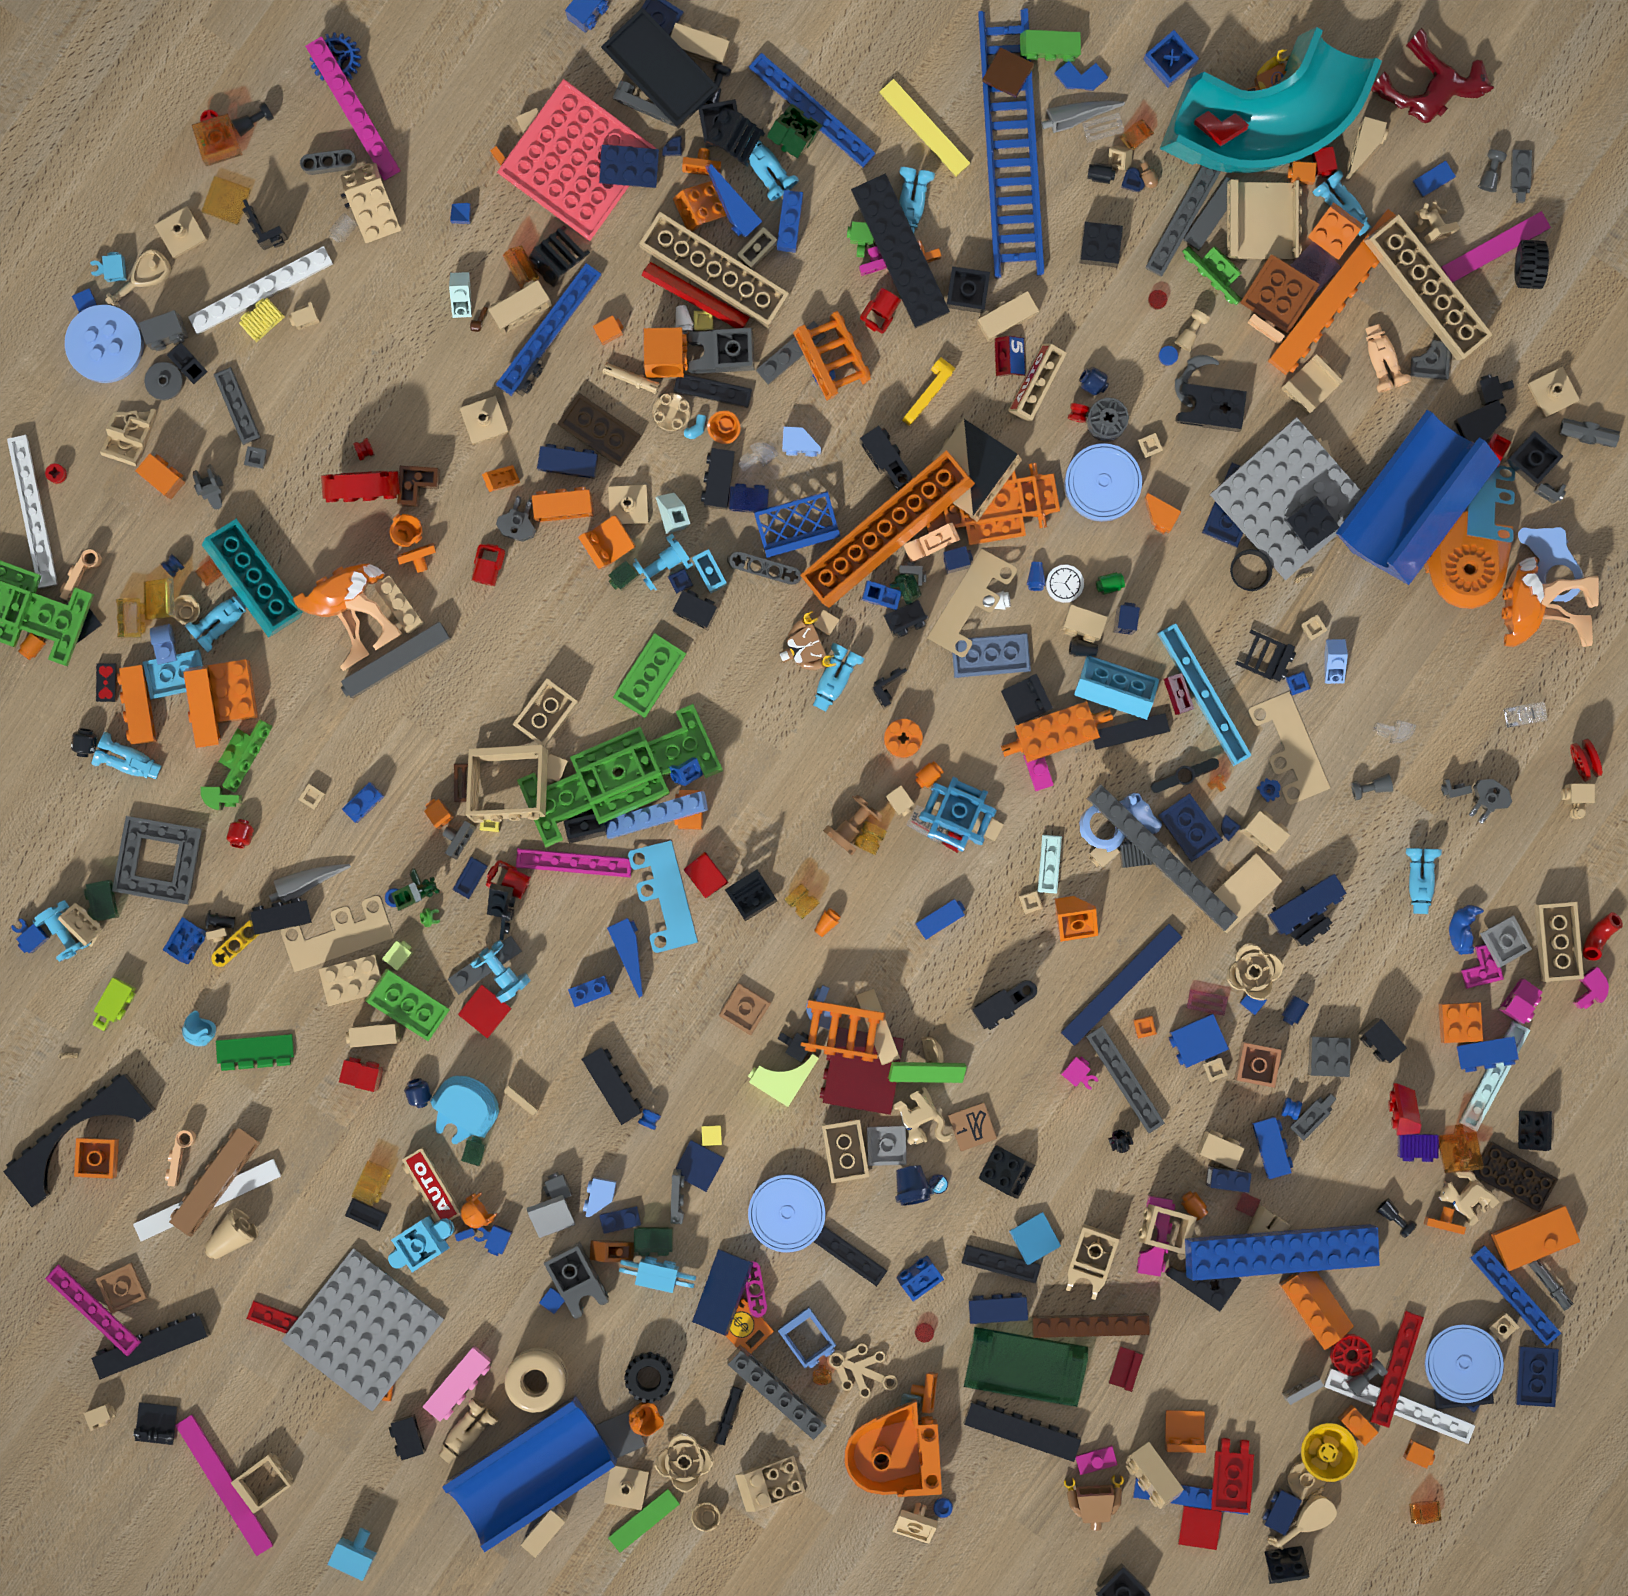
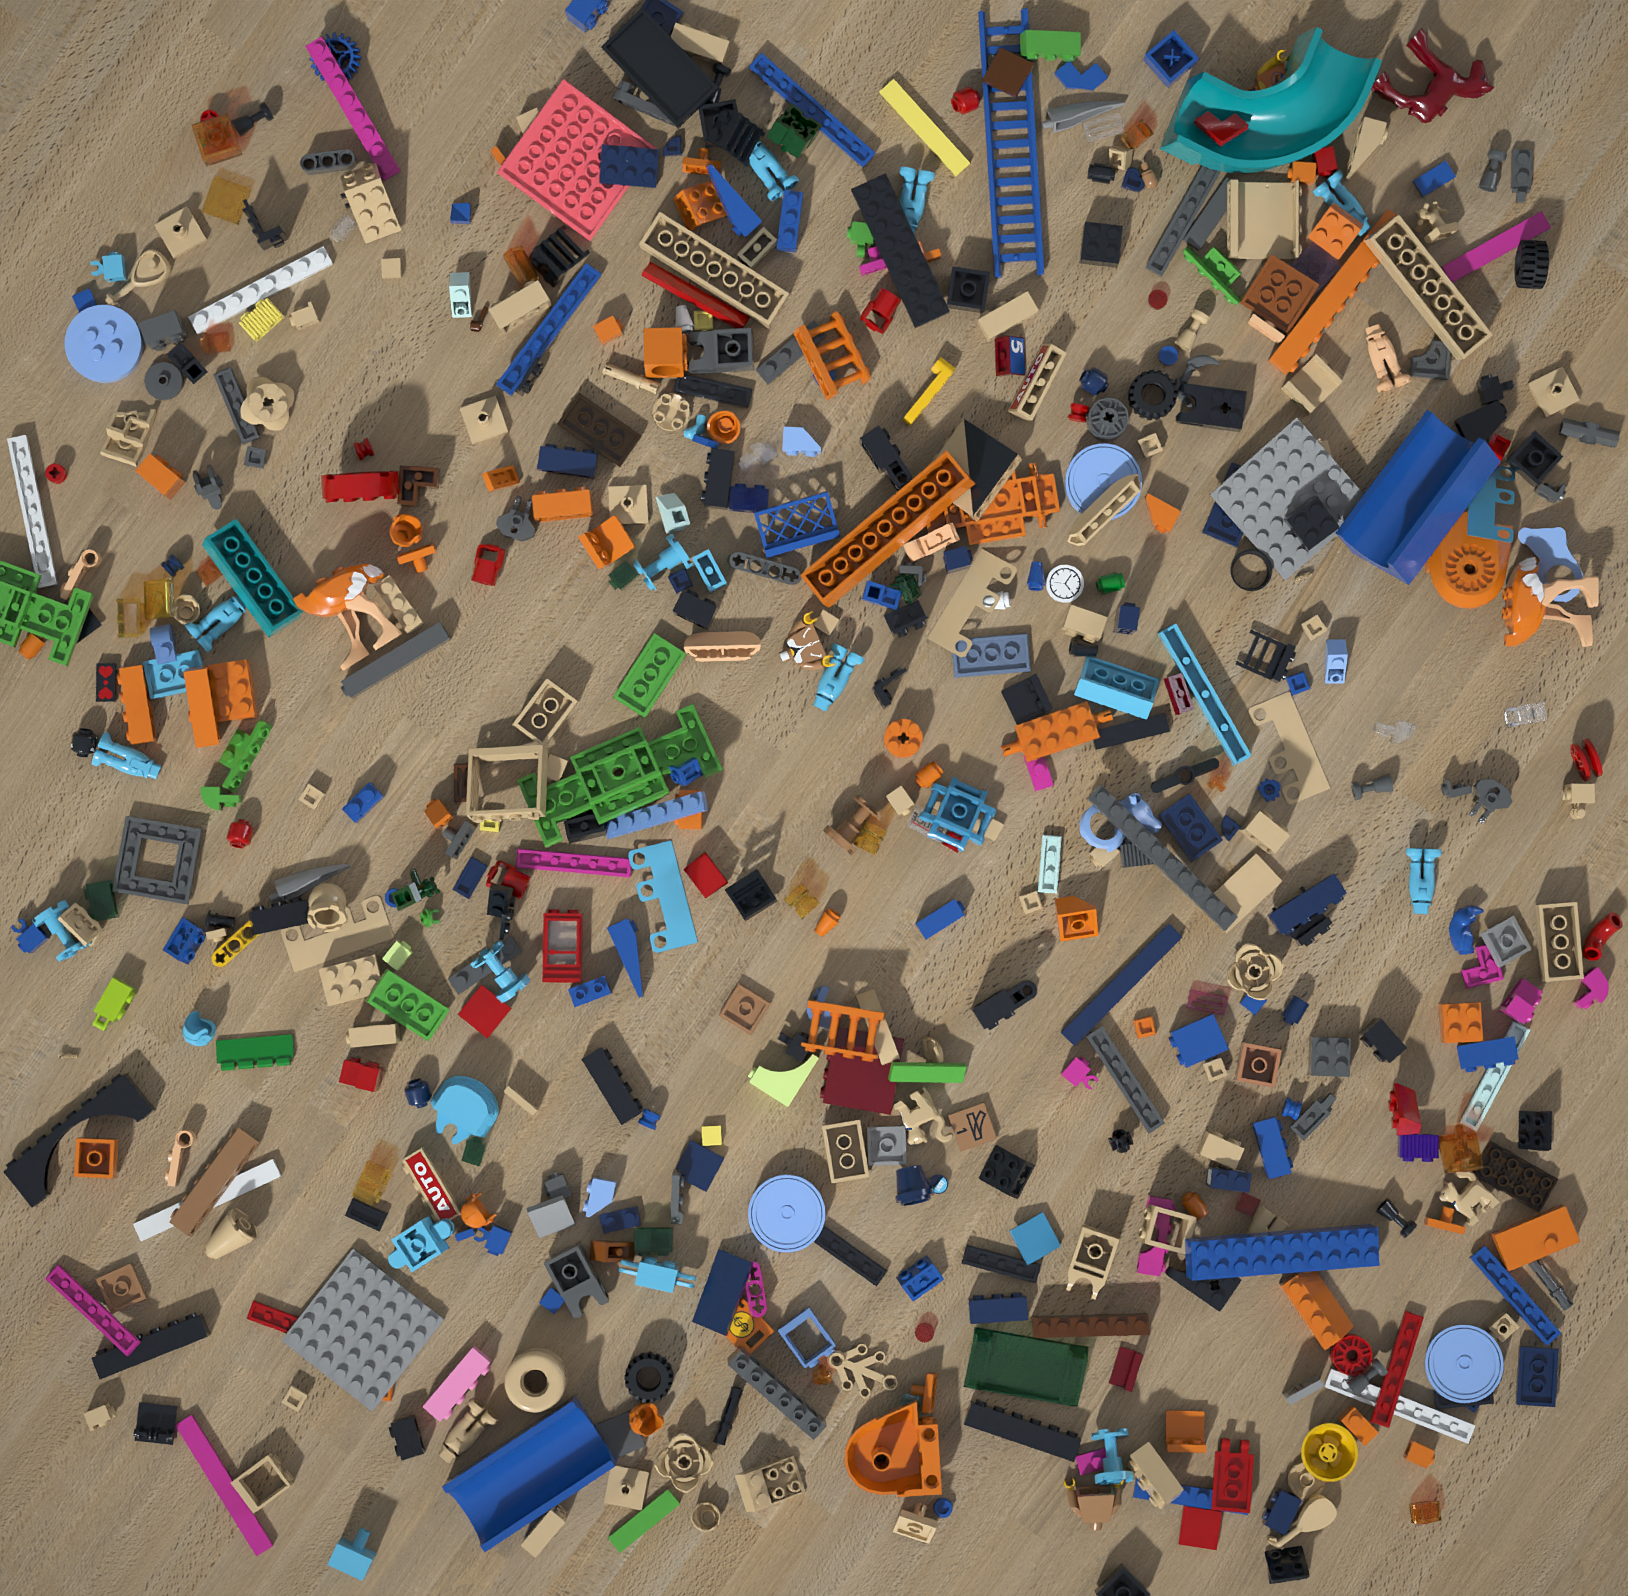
none -> clear orange bracket [200,331,230,354]
none -> tan brick [241,377,294,431]
none -> tan plate [281,1385,309,1412]
none -> tan tile [307,883,347,932]
none -> tan tile [381,258,402,279]
none -> red door [542,909,583,983]
none -> light nougat brick [684,631,761,661]
none -> blue tile [692,434,719,449]
none -> red head [951,86,981,115]
none -> tan brick [1067,474,1141,546]
none -> medium azure piece [1091,1428,1134,1485]
none -> black tyre [1128,370,1178,420]

